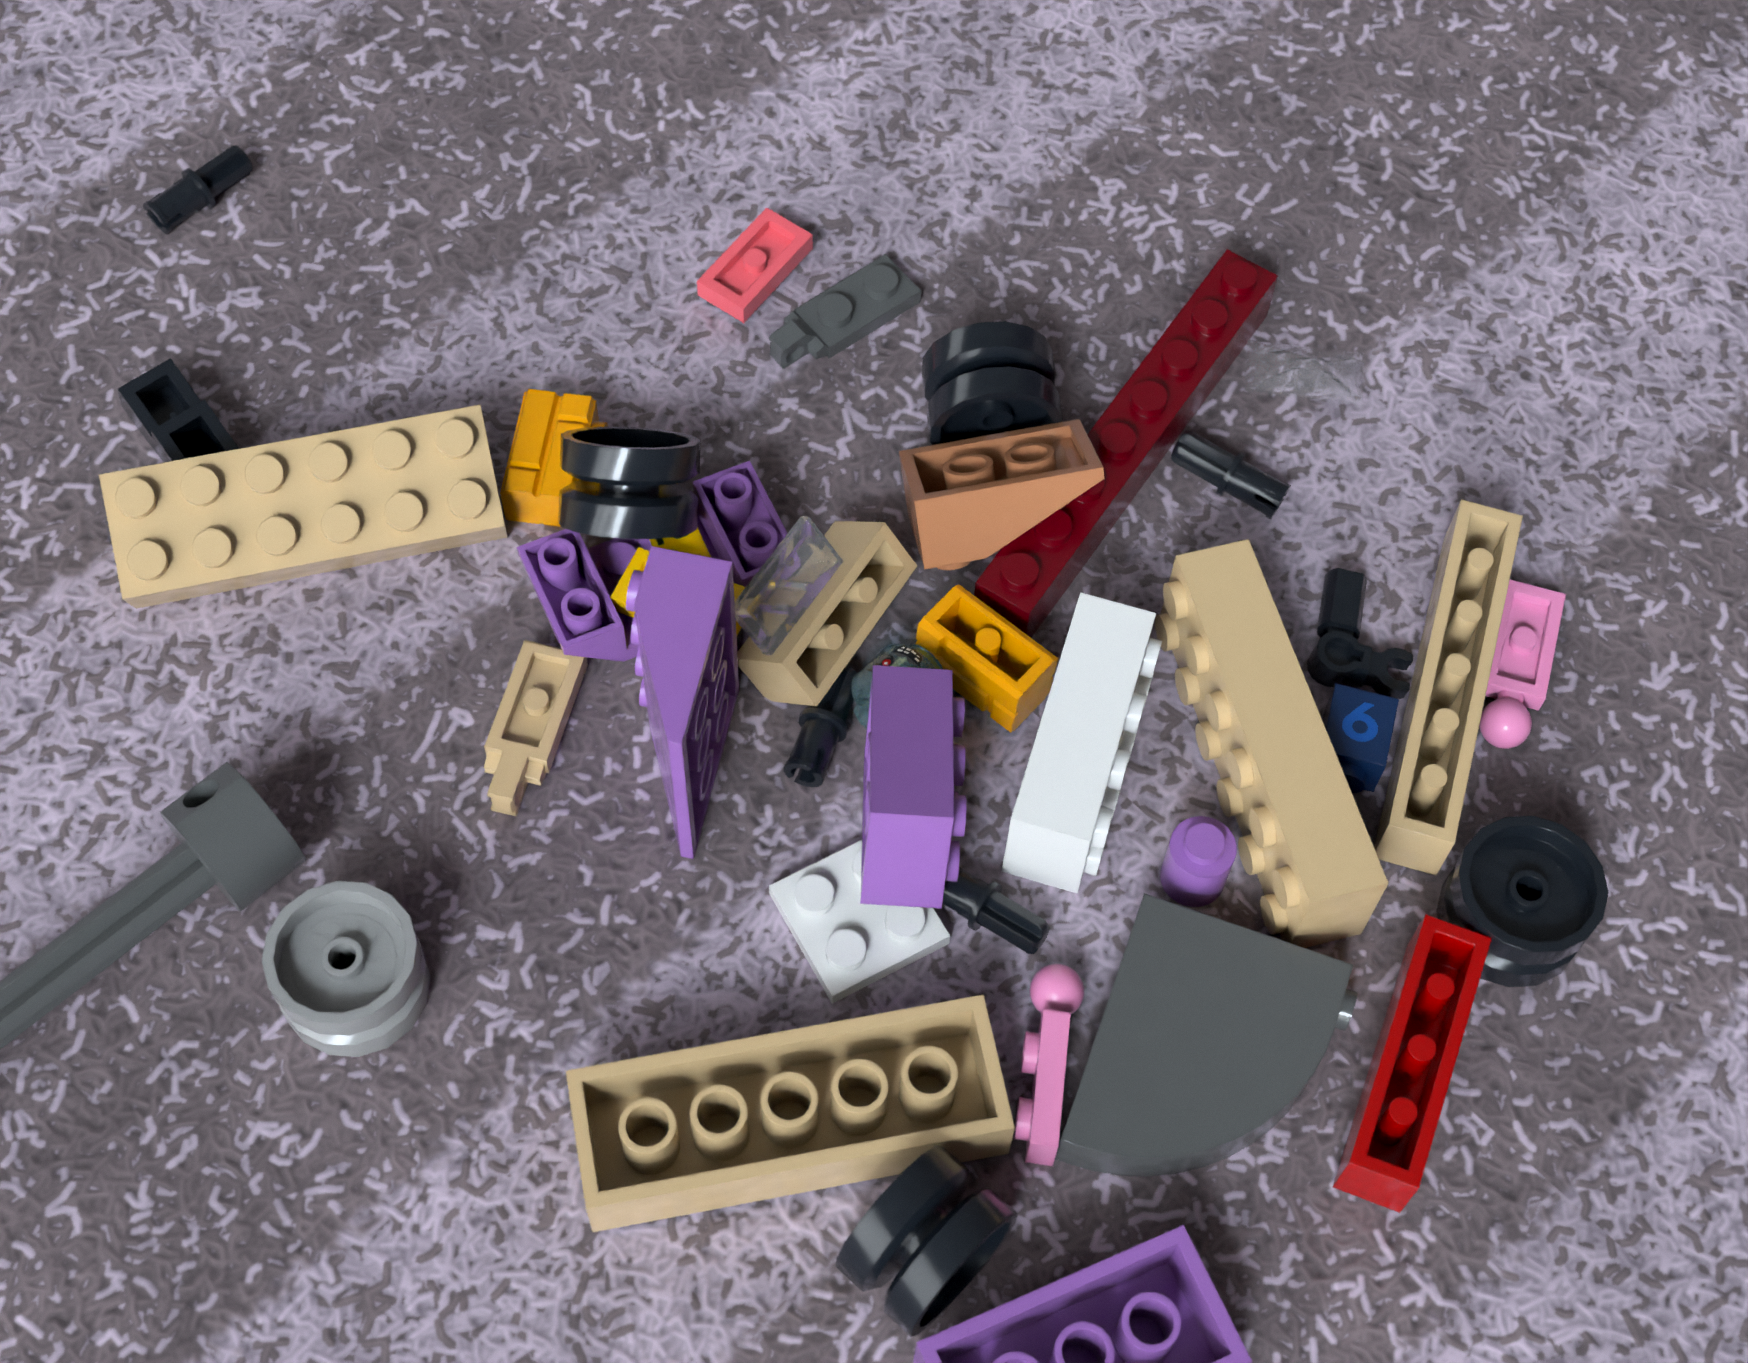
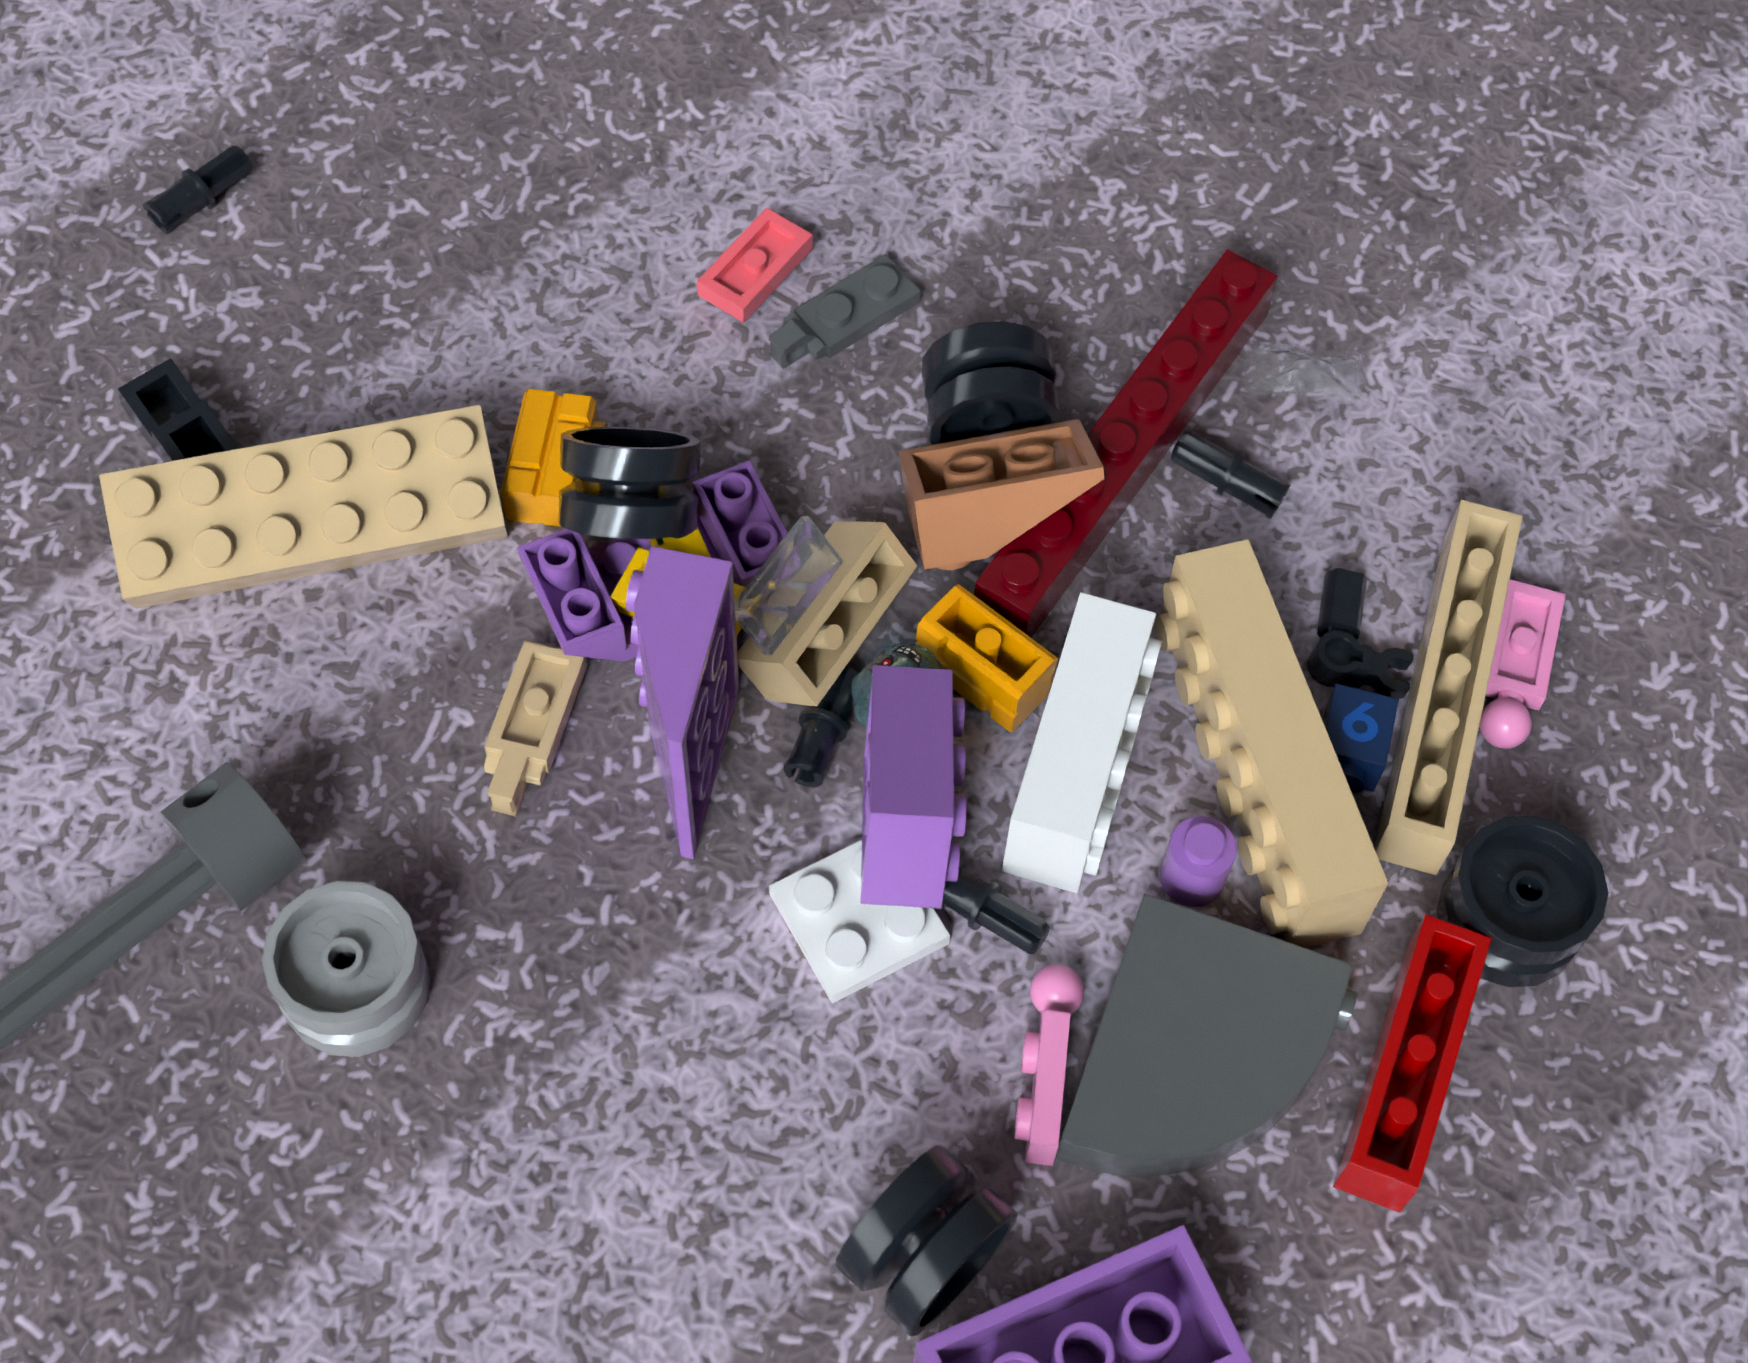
tan brick [566,995,1015,1232] -> none

